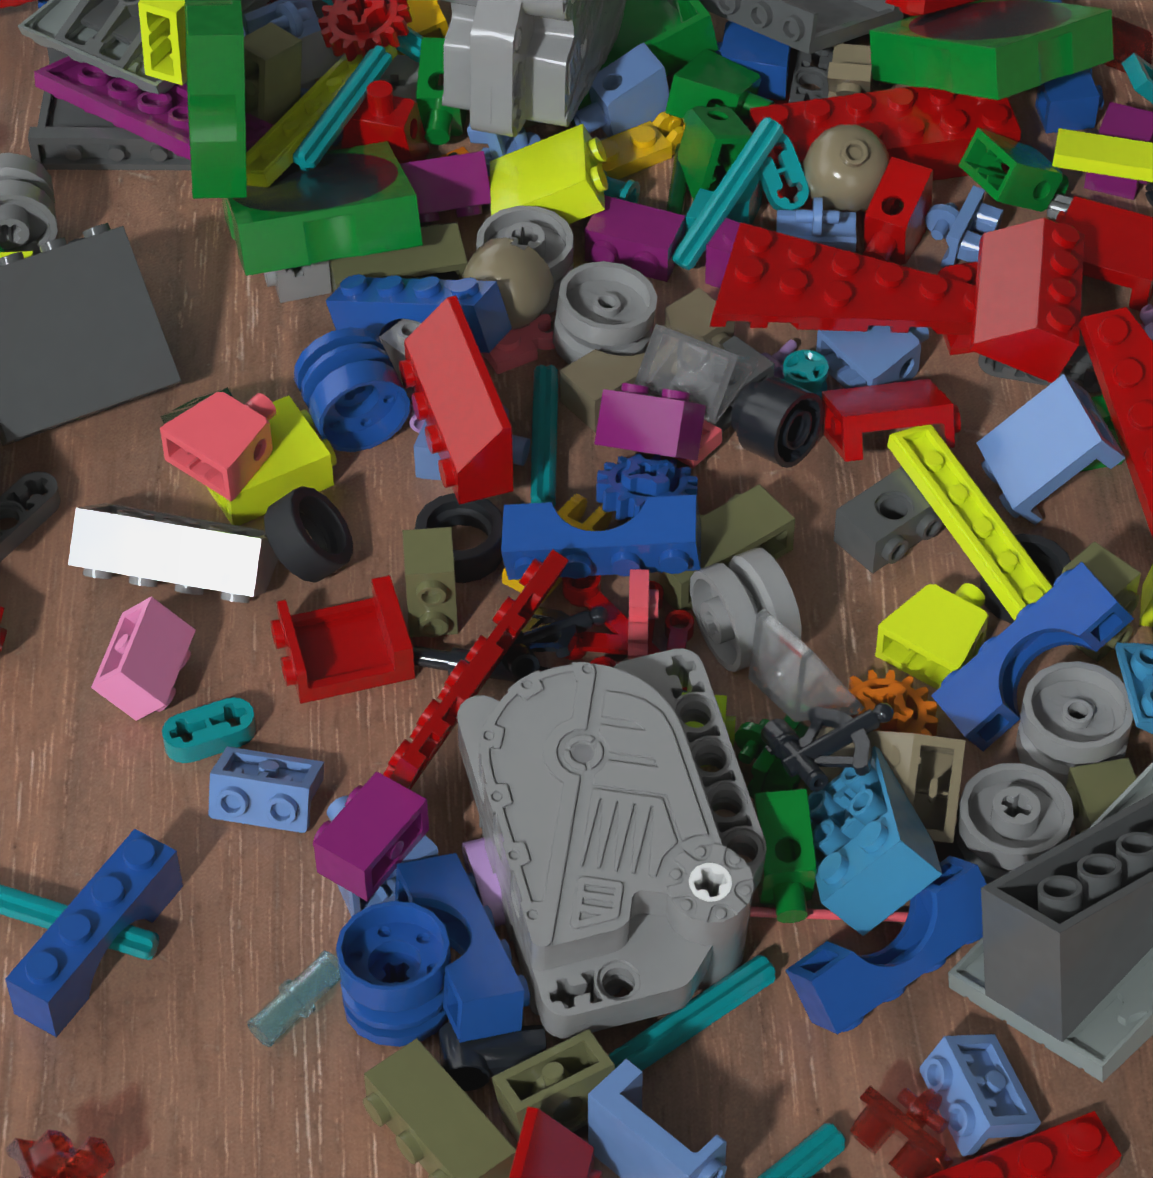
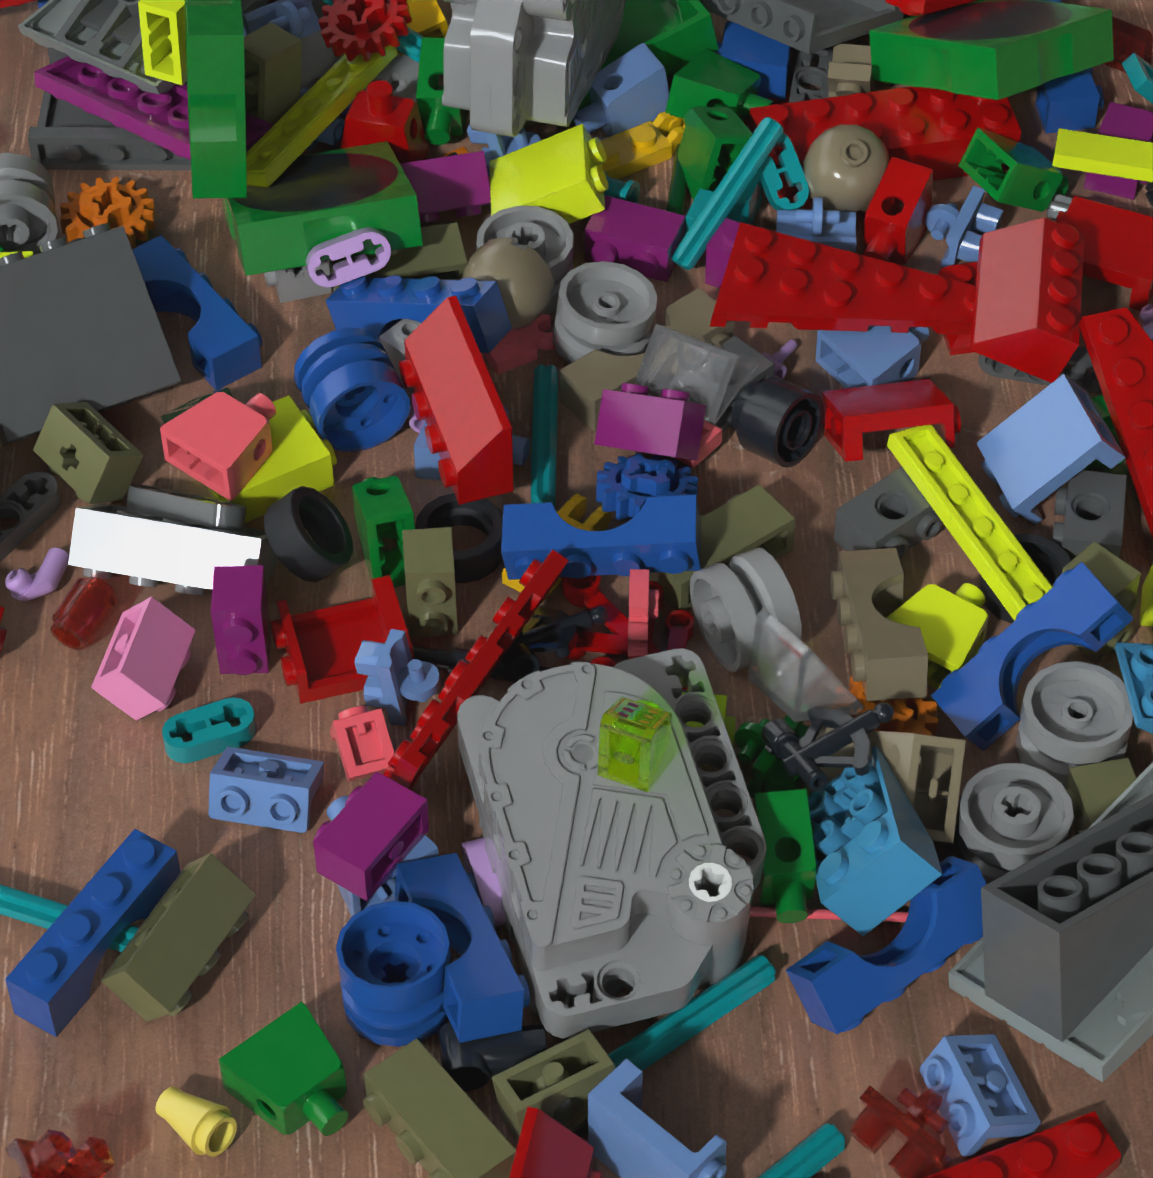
clear light blue pin [247,950,341,1047] -> none
teal axle [293,45,392,171] -> none
teal wheel [783,350,829,400] -> none
none -> lavender arm [5,548,69,602]
none -> olive brick [33,402,143,505]
none -> clear red brick [50,577,118,650]
none -> orange gear [60,177,156,249]
none -> olive brick [100,853,256,1022]
none -> dark grey beam [126,484,247,531]
none -> blue arch [132,235,263,391]
none -> light yellow cone [156,1086,237,1157]
none -> magenta brick [211,565,271,675]
none -> green torso [219,1001,349,1136]
none -> lavender beam [306,227,391,288]
none -> coral bracket [330,706,394,782]
none -> green torso [352,476,415,587]
none -> medium blue hips [354,629,441,726]
none -> clear neon green slope [597,696,672,793]
none -> dark tan arch [830,548,928,701]
none -> dark grey brick [1052,470,1127,561]

